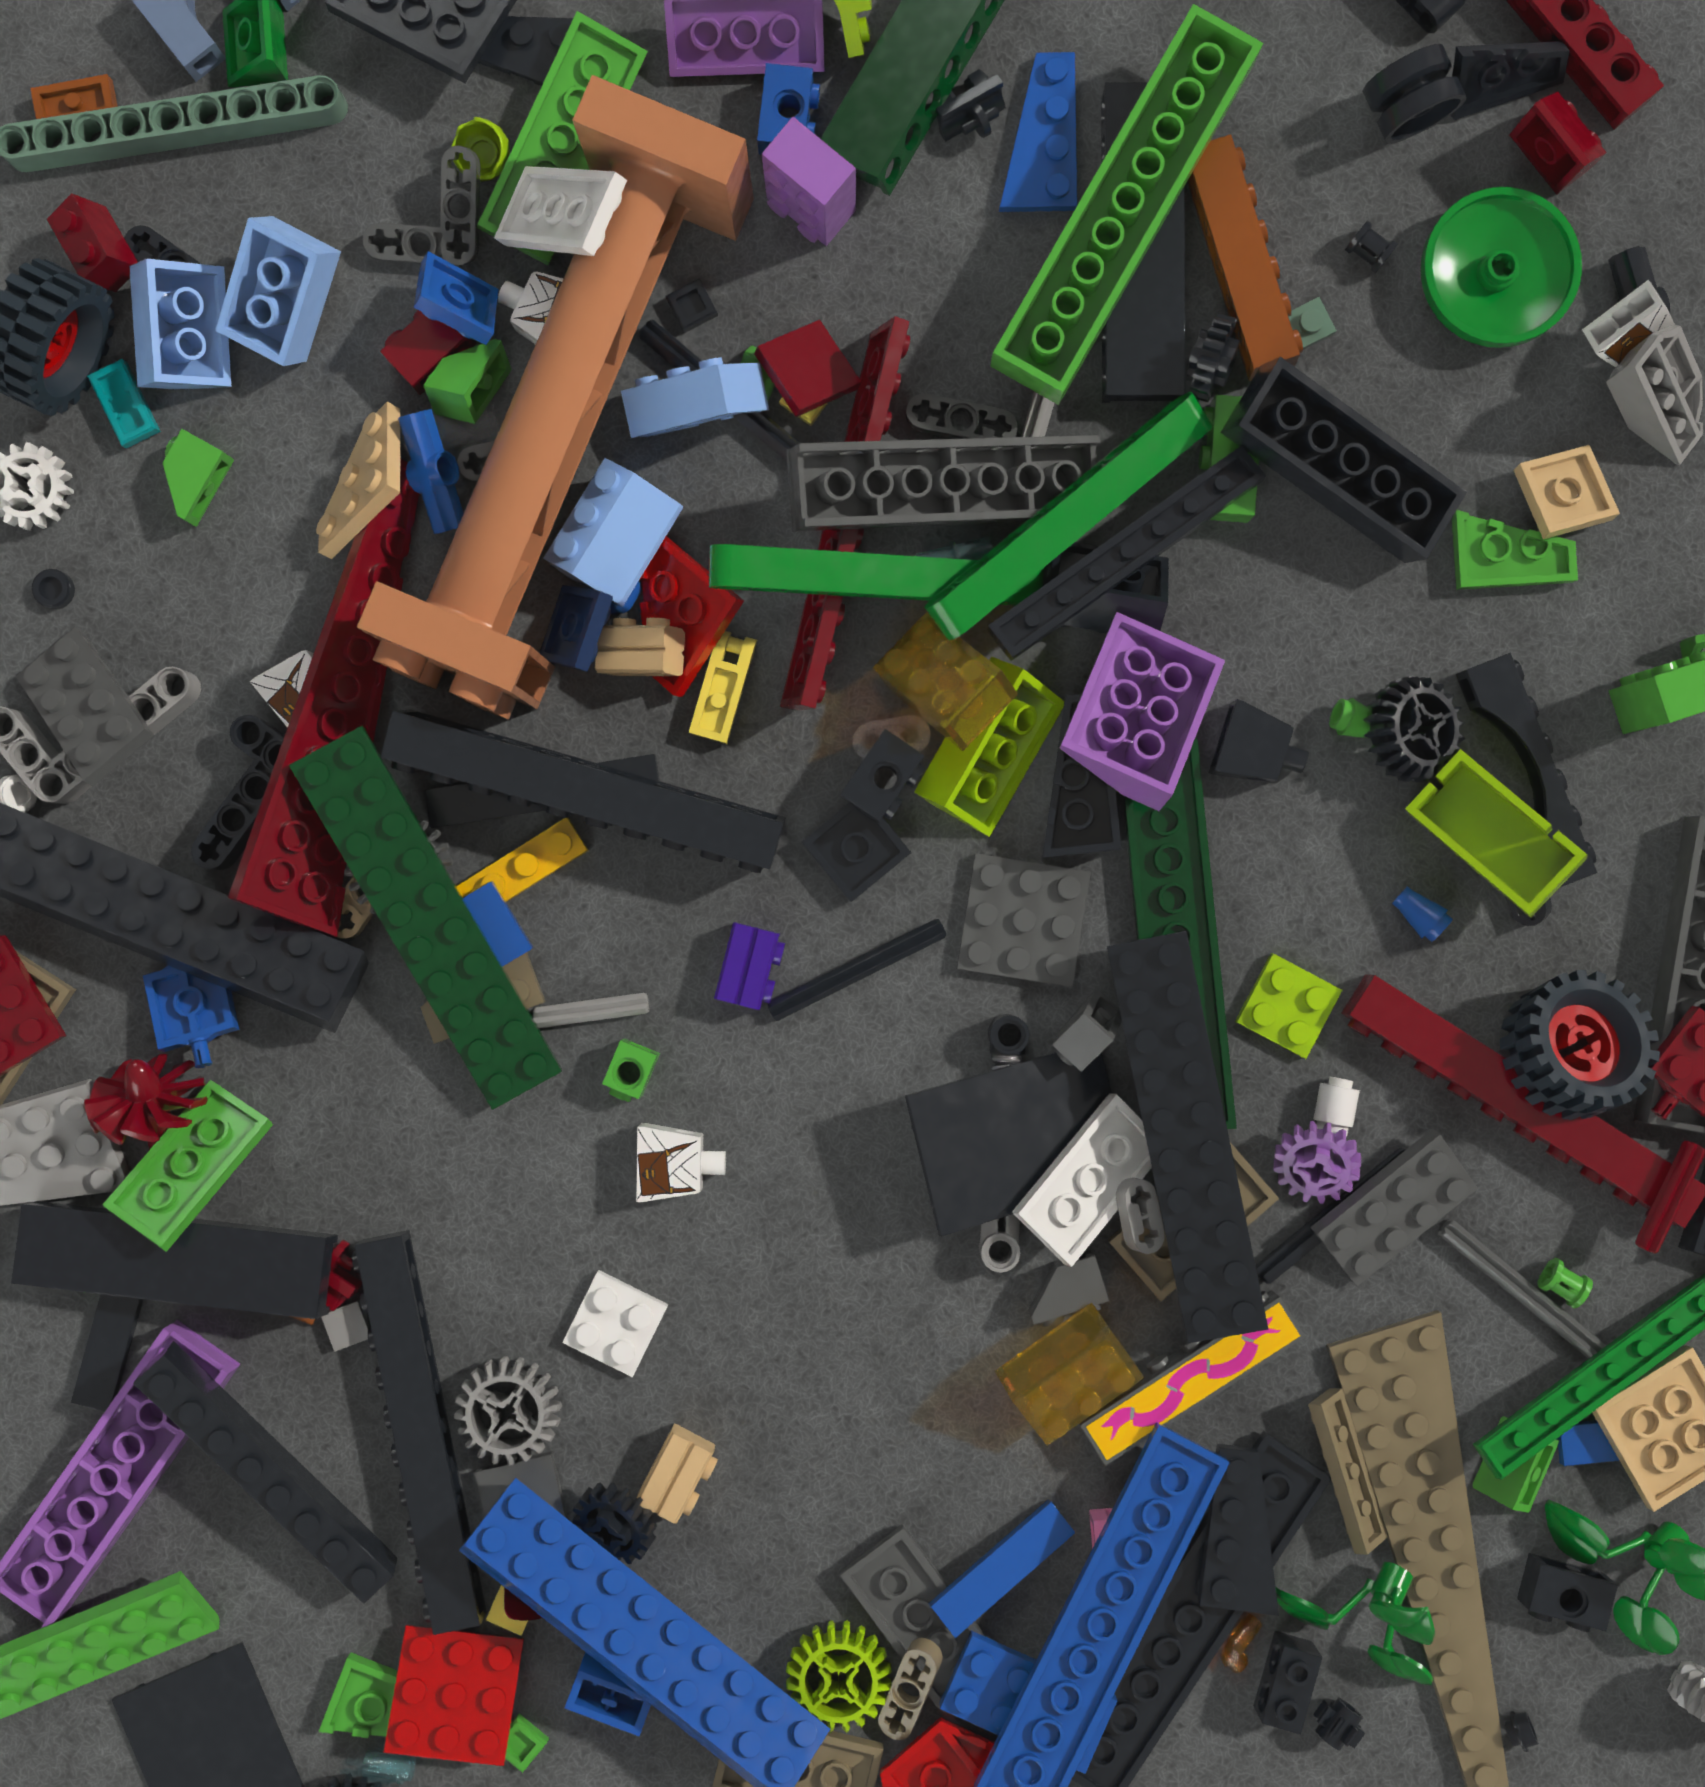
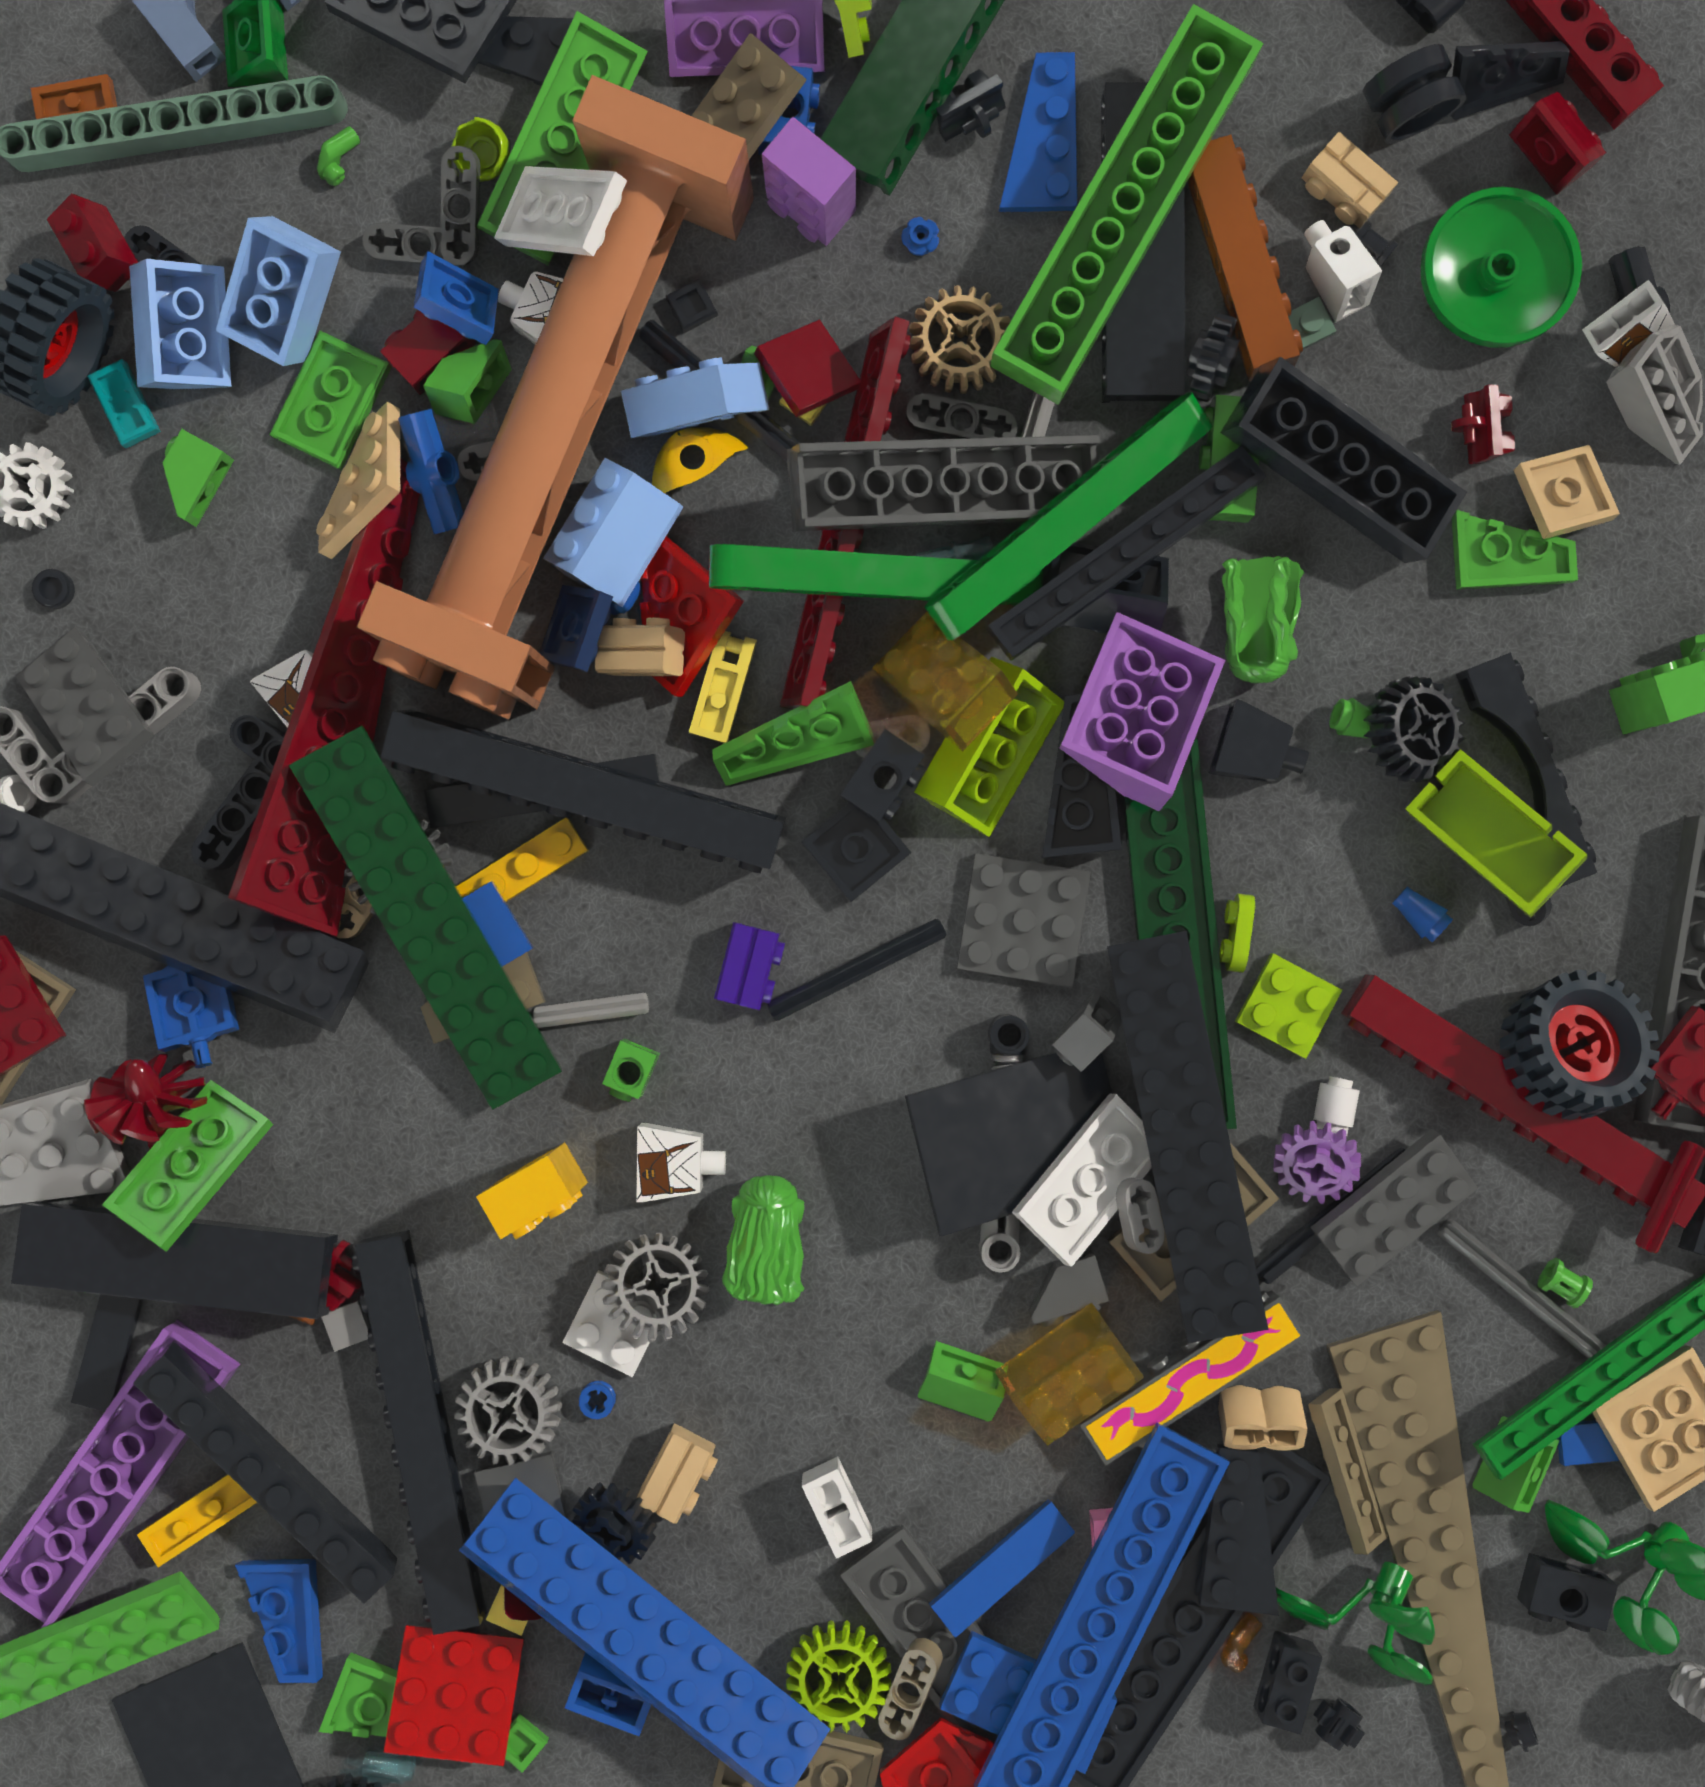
none -> yellow plate [137,1474,257,1568]
none -> blue wing [235,1559,323,1683]
none -> bright green tile [269,330,392,470]
none -> bright green arm [317,126,360,186]
none -> yellow brick [476,1142,588,1240]
none -> blue bush [579,1380,616,1419]
none -> light grey gear [601,1233,709,1342]
none -> yellow piece [652,427,748,493]
none -> dark tan plate [692,33,807,159]
none -> bright green wing [712,681,874,786]
none -> bright green hair [722,1175,804,1305]
none -> white brick [802,1456,872,1559]
none -> blue plate [901,217,939,256]
none -> tan gear [909,285,1010,394]
none -> bright green panel [917,1341,1010,1421]
none -> tan brick [1218,1385,1307,1451]
none -> lime plate [1219,893,1255,973]
none -> bright green hair [1222,556,1304,684]
none -> tan brick [1301,132,1398,229]
none -> white torso [1304,220,1382,323]
none -> dark red hips [1451,384,1515,464]

